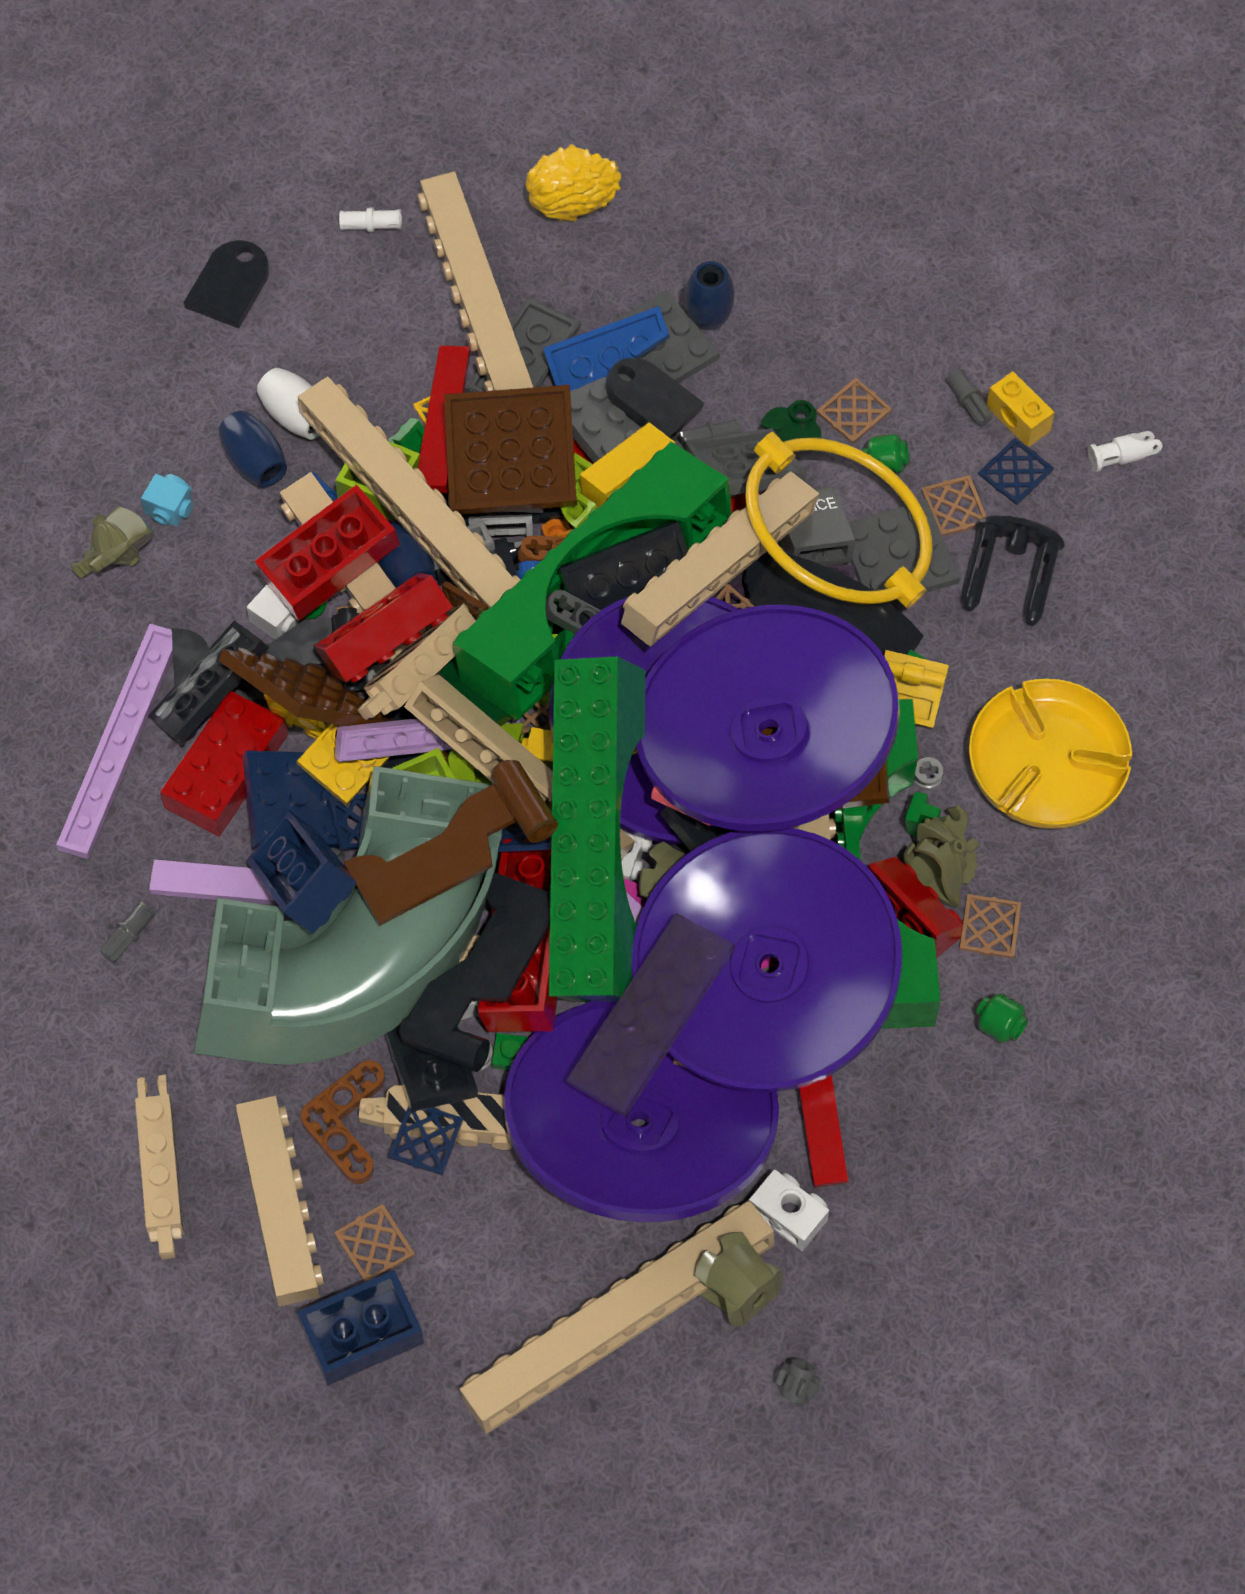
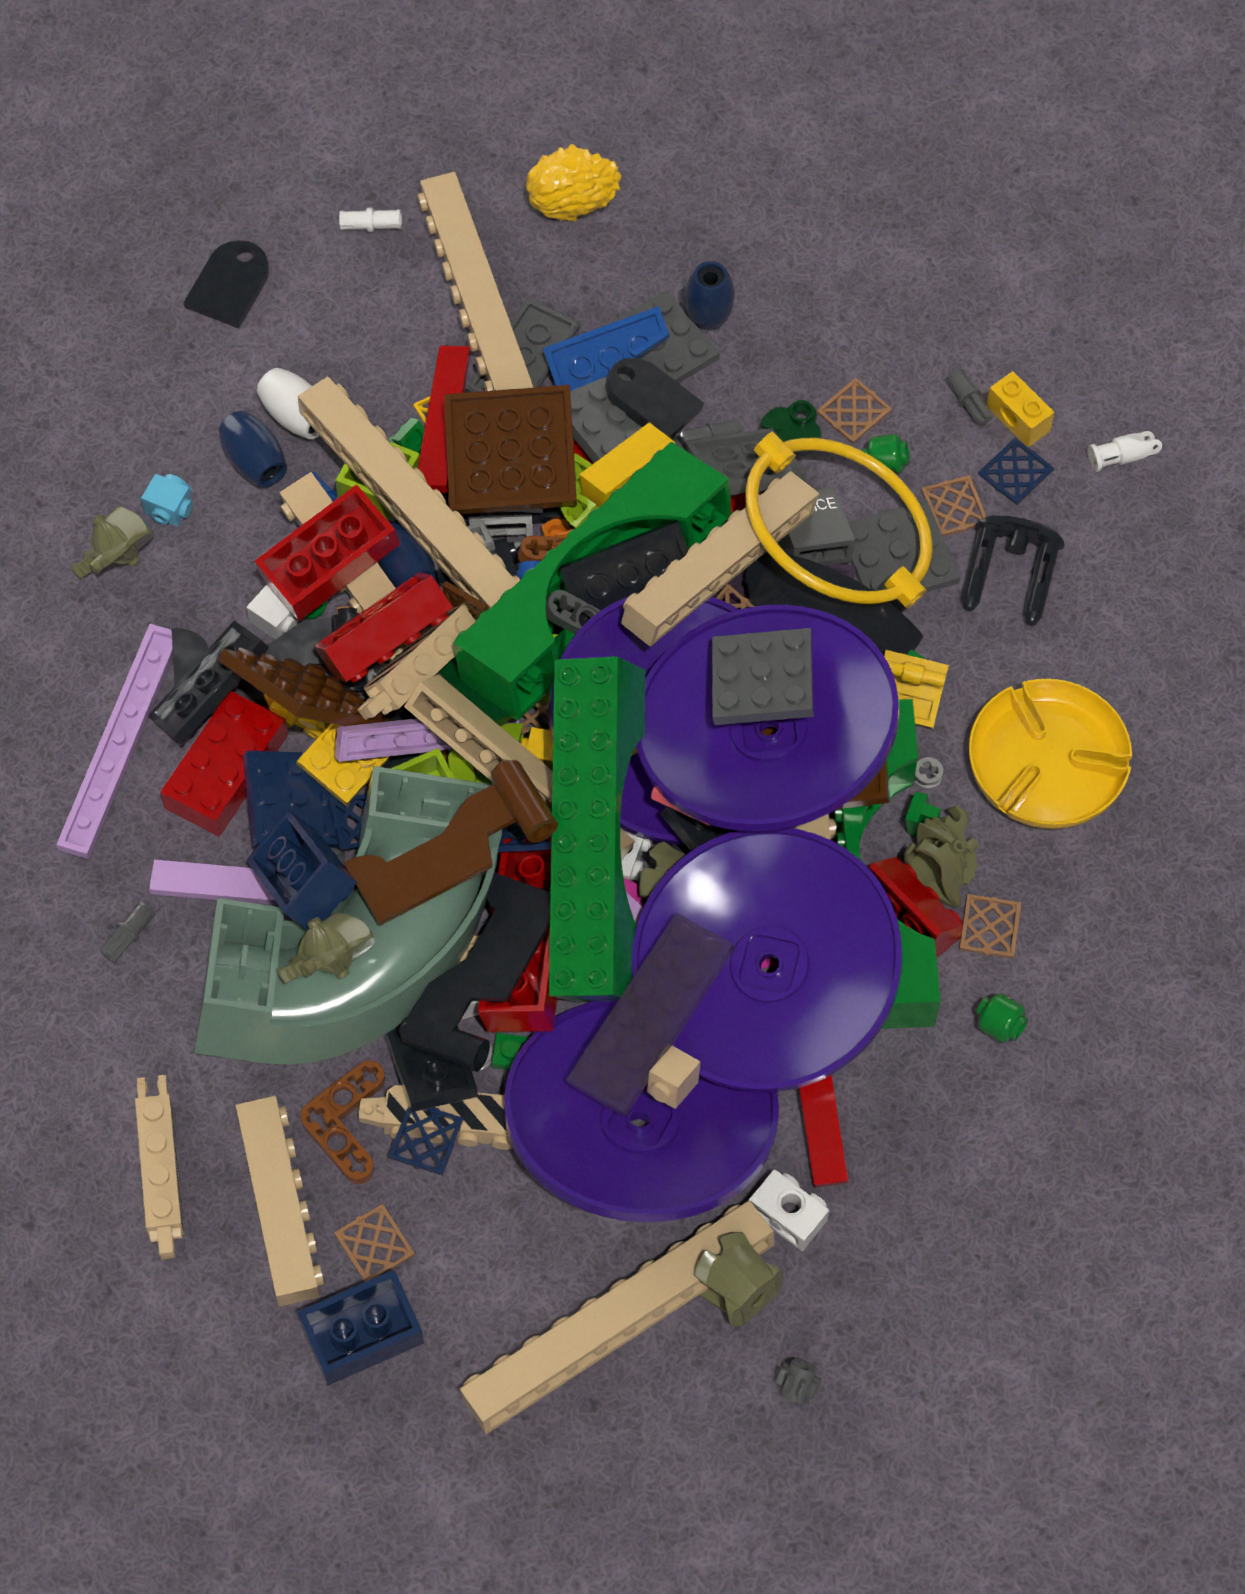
none -> olive helmet [276,912,375,984]
none -> tan brick [647,1046,701,1109]
none -> dark grey plate [713,628,814,725]

